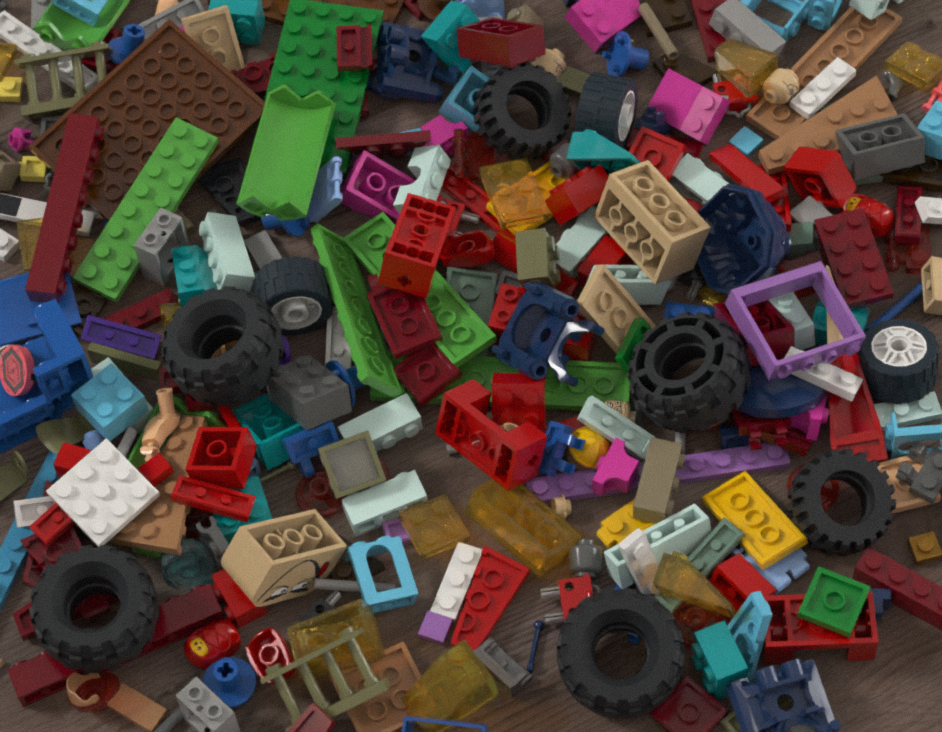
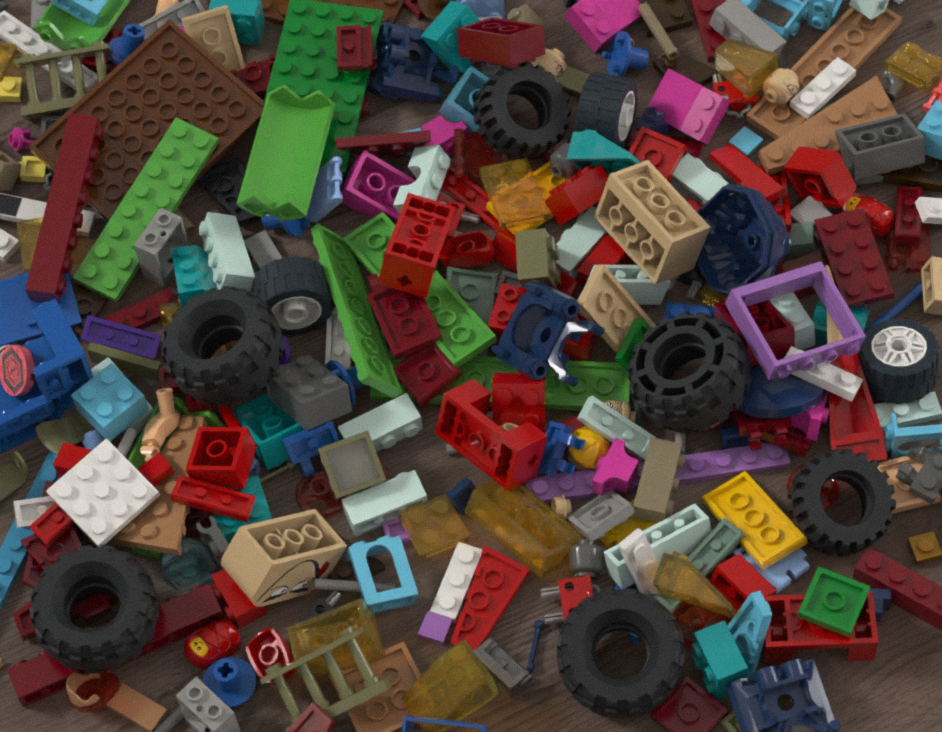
none -> dark blue tile [445,477,482,516]
none -> light grey plate [567,490,635,542]

